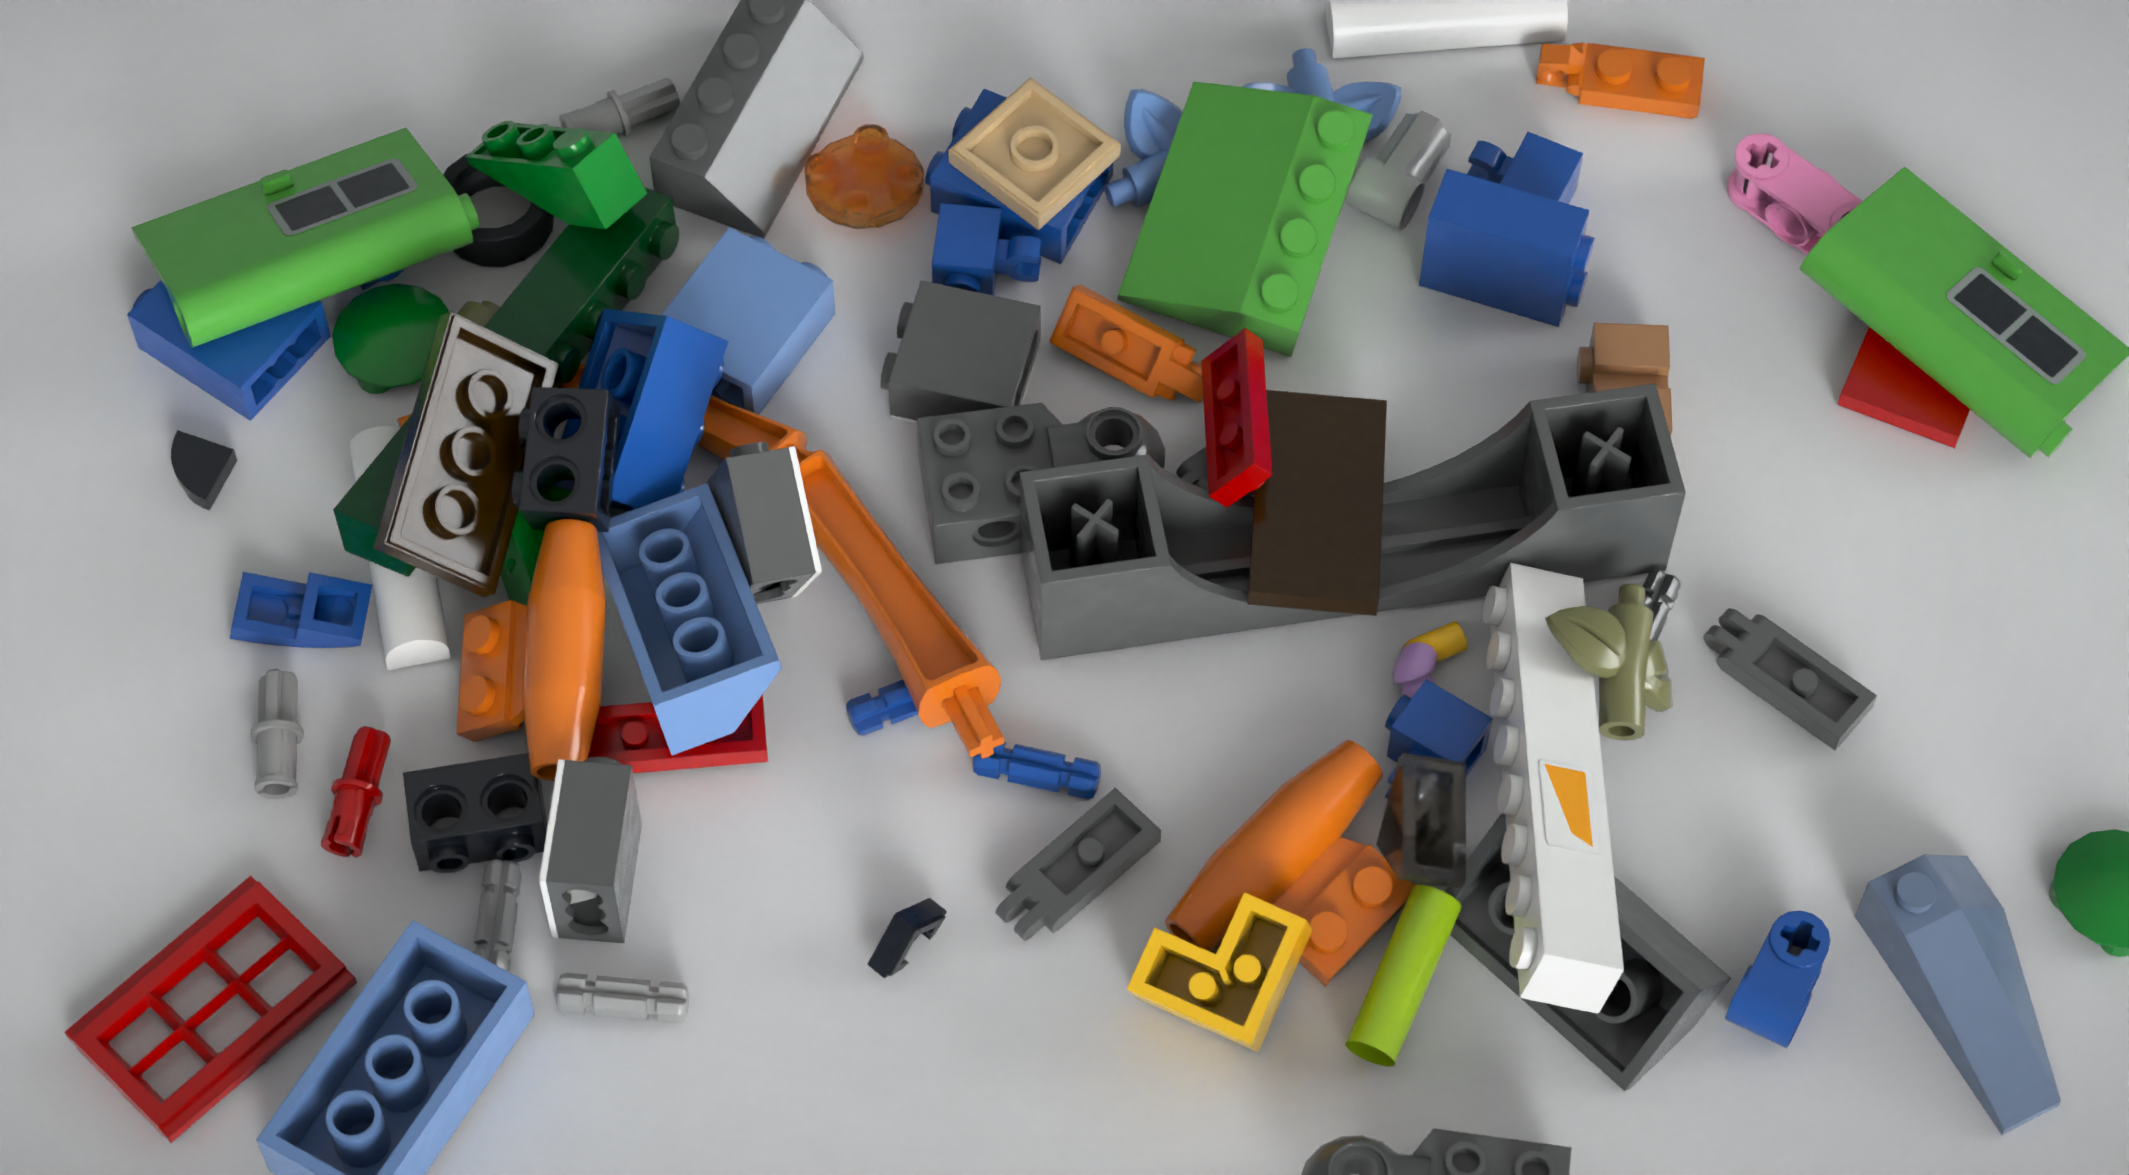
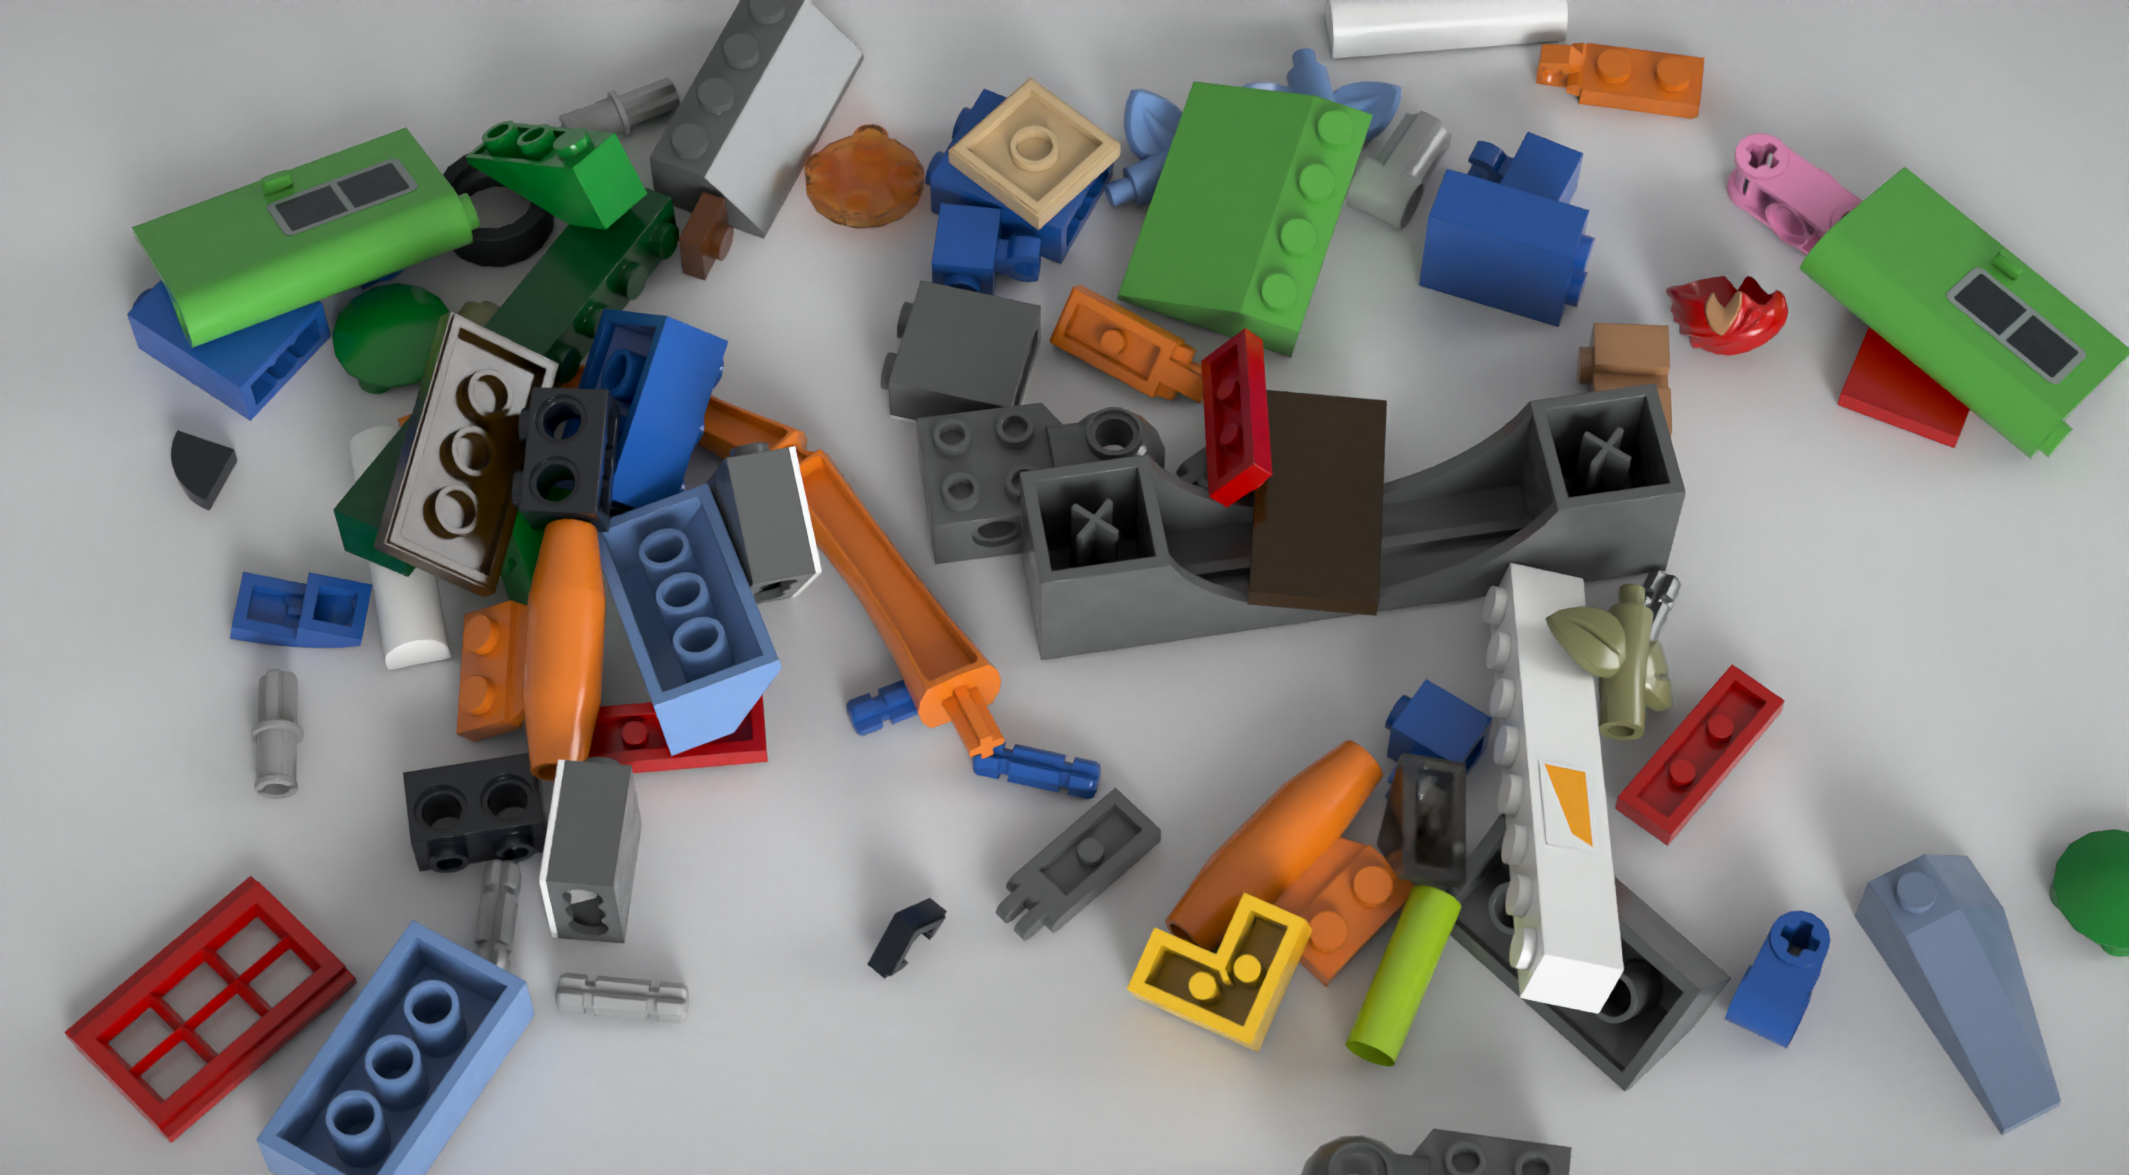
red axle [320,726,391,858] -> none
medium blue brick [661,227,835,415] -> none
arm [1393,621,1468,698] -> none
dark grey hinge [1703,608,1877,751] -> none
none -> reddish brown plate [679,192,734,280]
none -> red plate [1615,664,1785,846]
none -> red hair [1666,276,1789,356]

